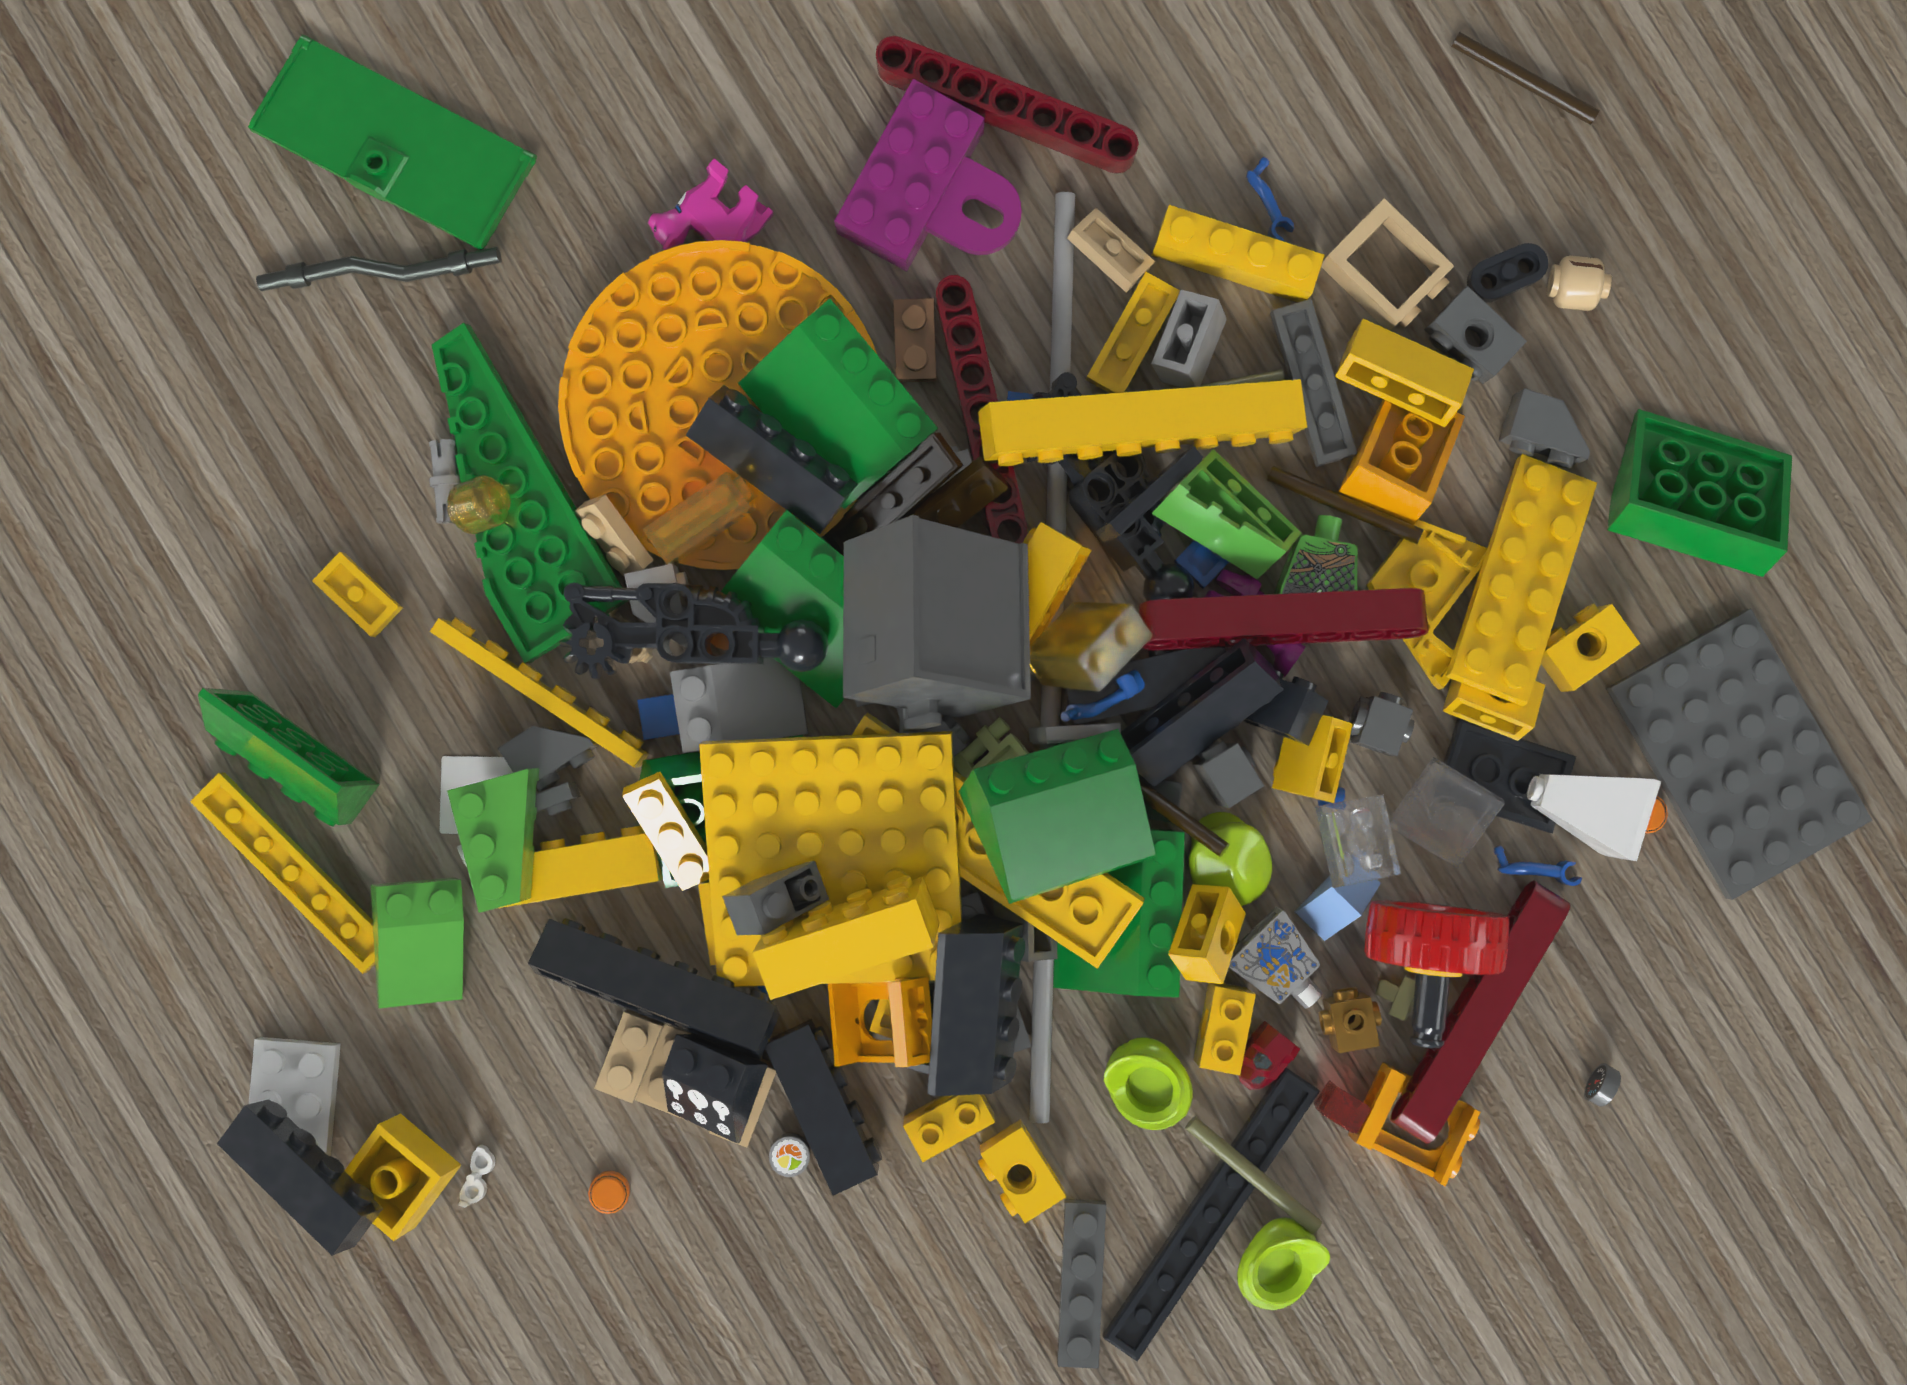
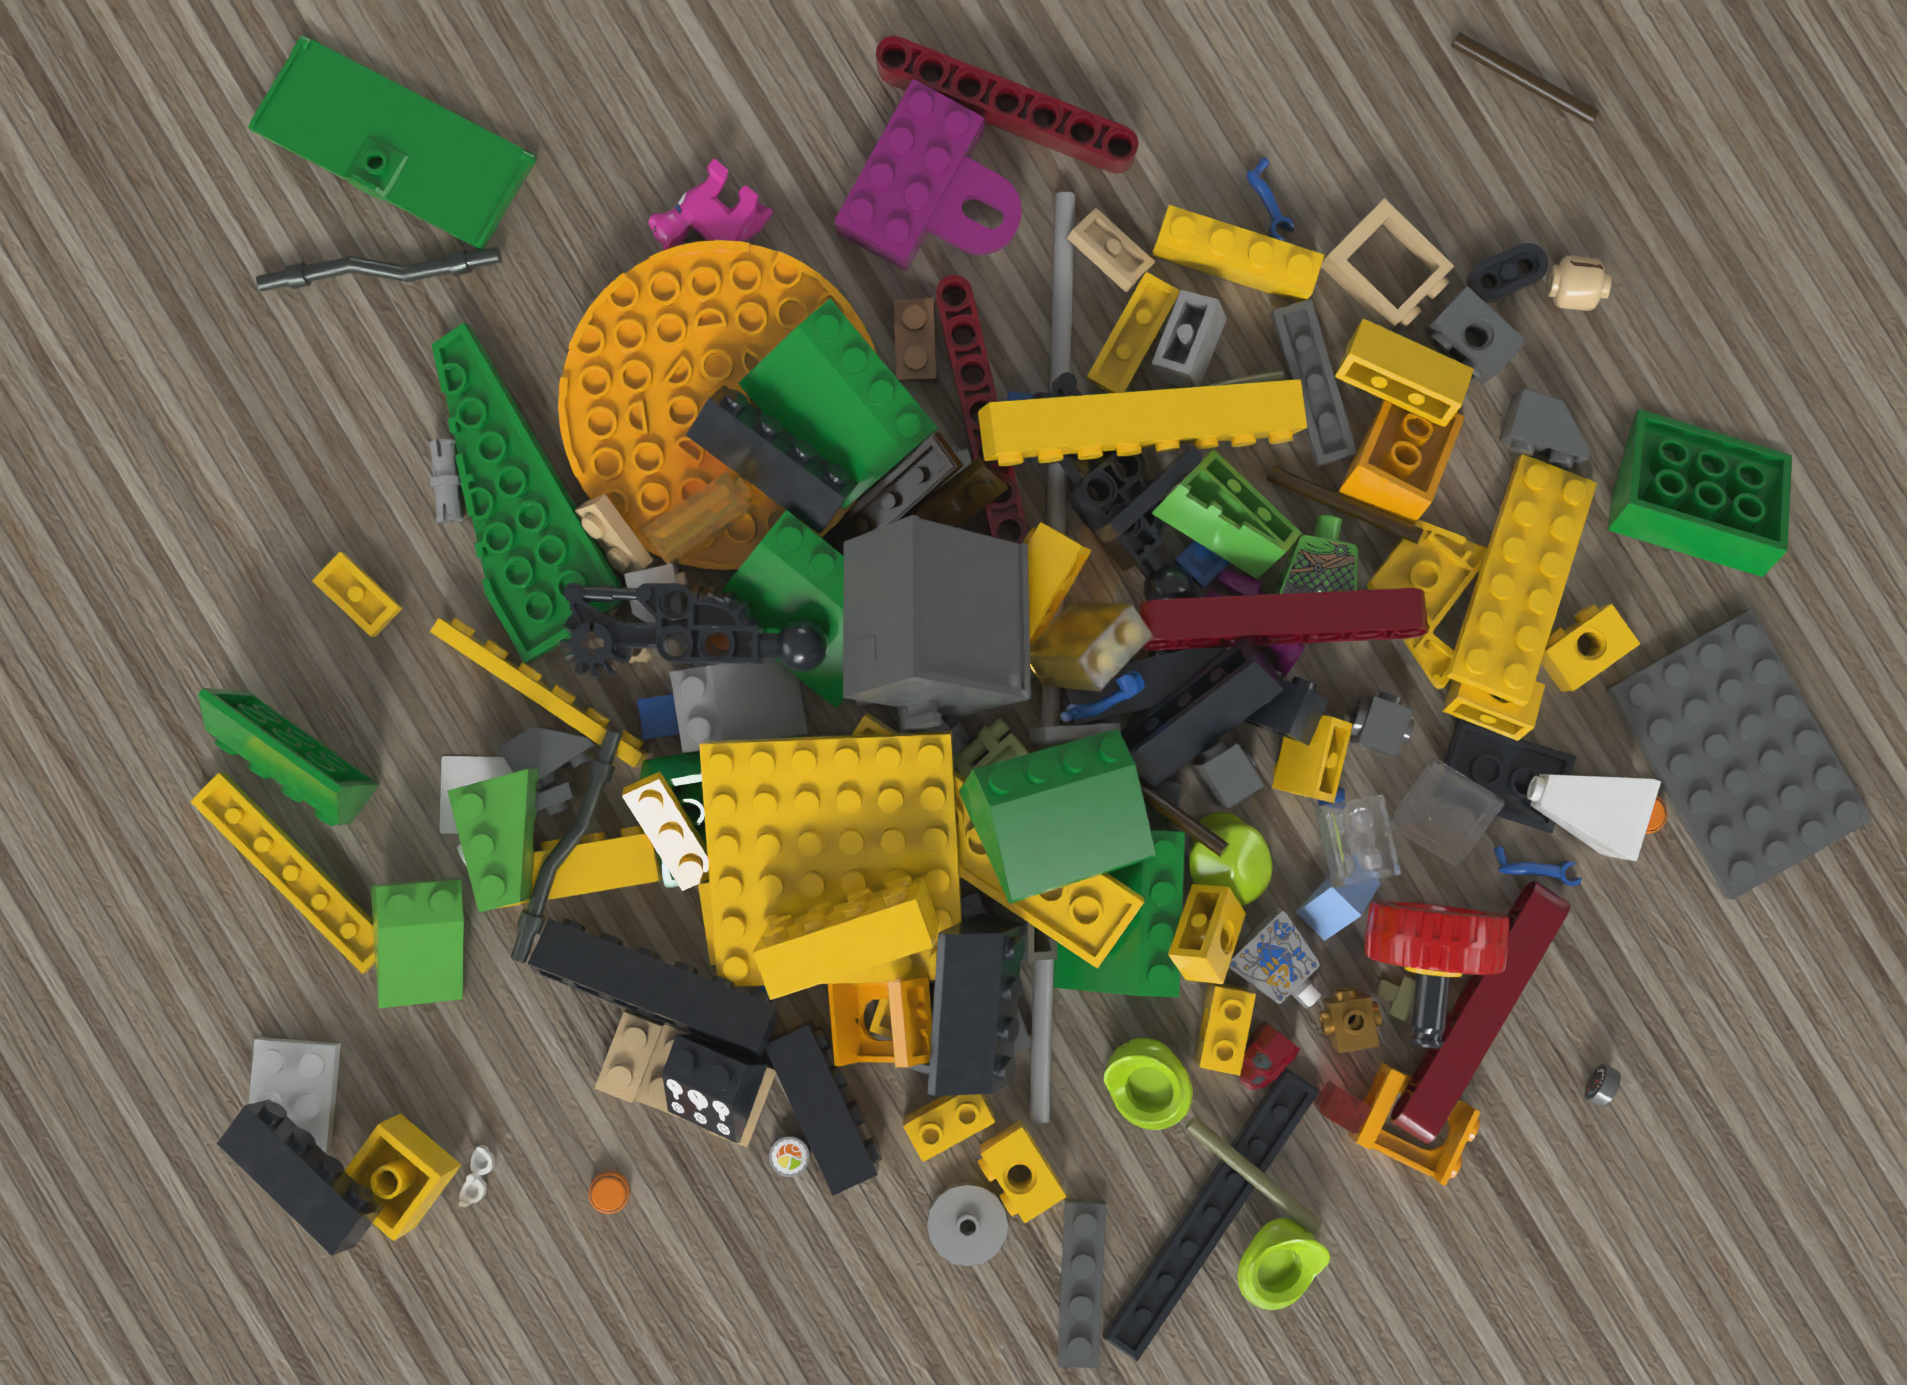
clear yellow head [447,475,511,535] -> none
dark grey slope [722,861,829,935] -> none
none -> pearl dark grey bar [510,728,623,963]
none -> light grey plate [927,1181,1008,1267]

